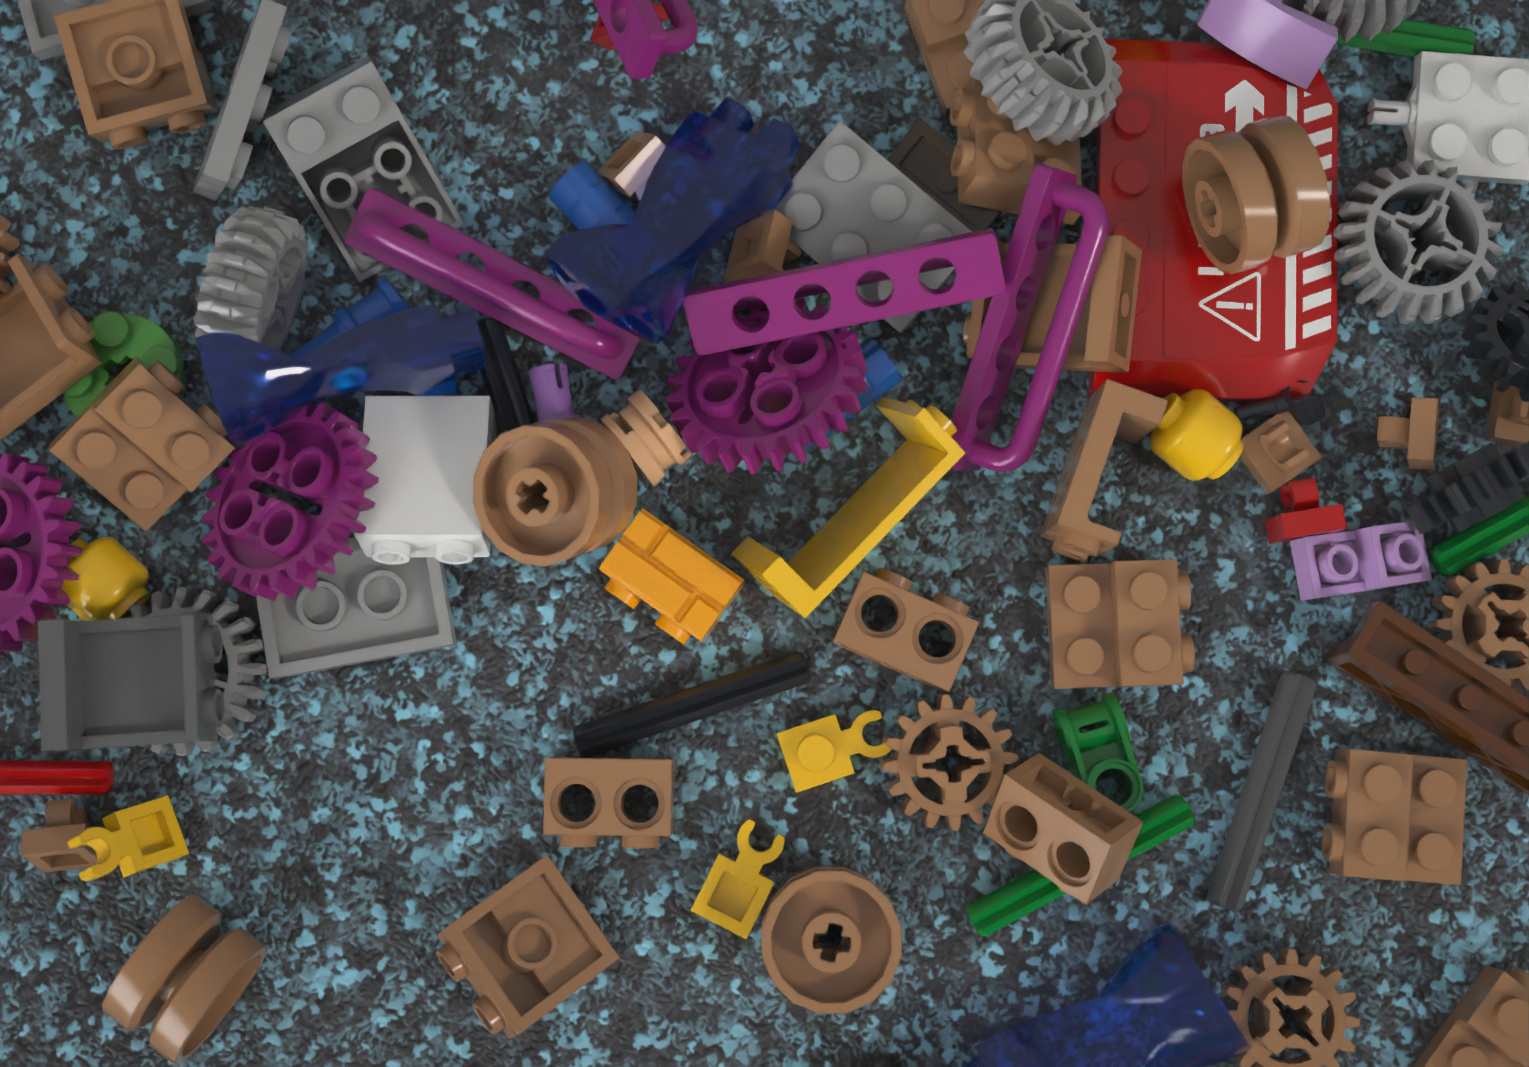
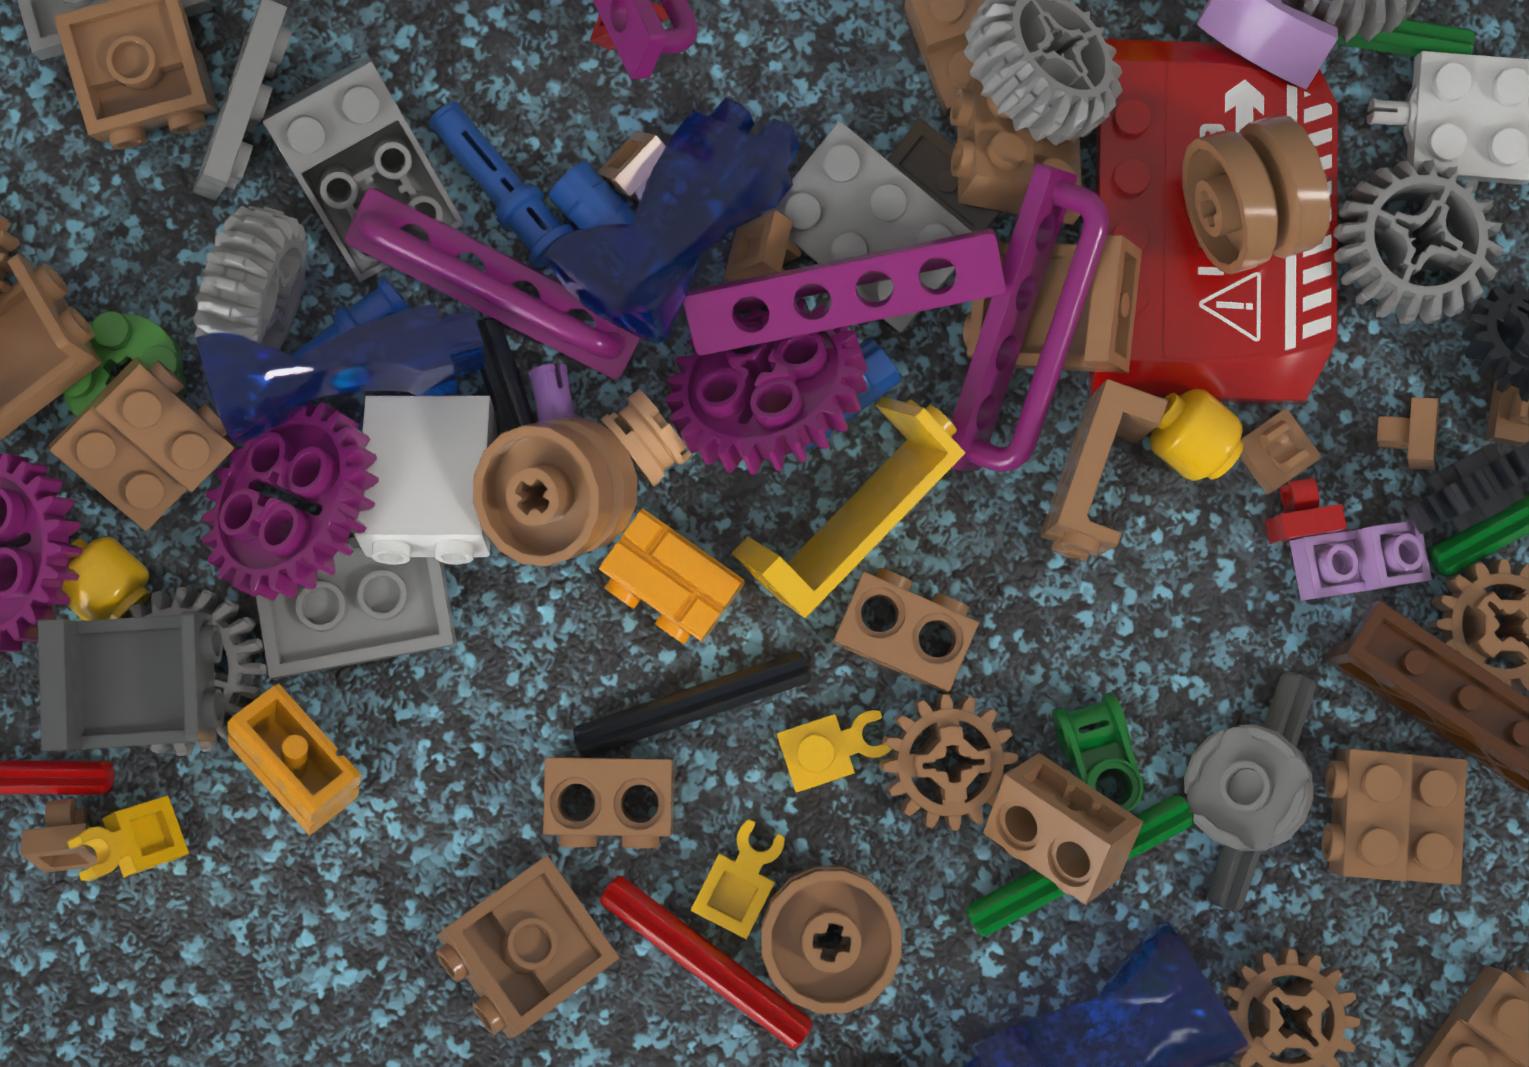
medium nougat wheel [102,895,268,1065] -> none
medium nougat plate [1045,559,1195,689] -> none
black hand [1234,380,1325,425] -> none
none -> light orange brick [228,684,362,835]
none -> blue pin [428,101,577,268]
none -> red axle [599,876,813,1049]
none -> light grey tile [1184,724,1313,851]

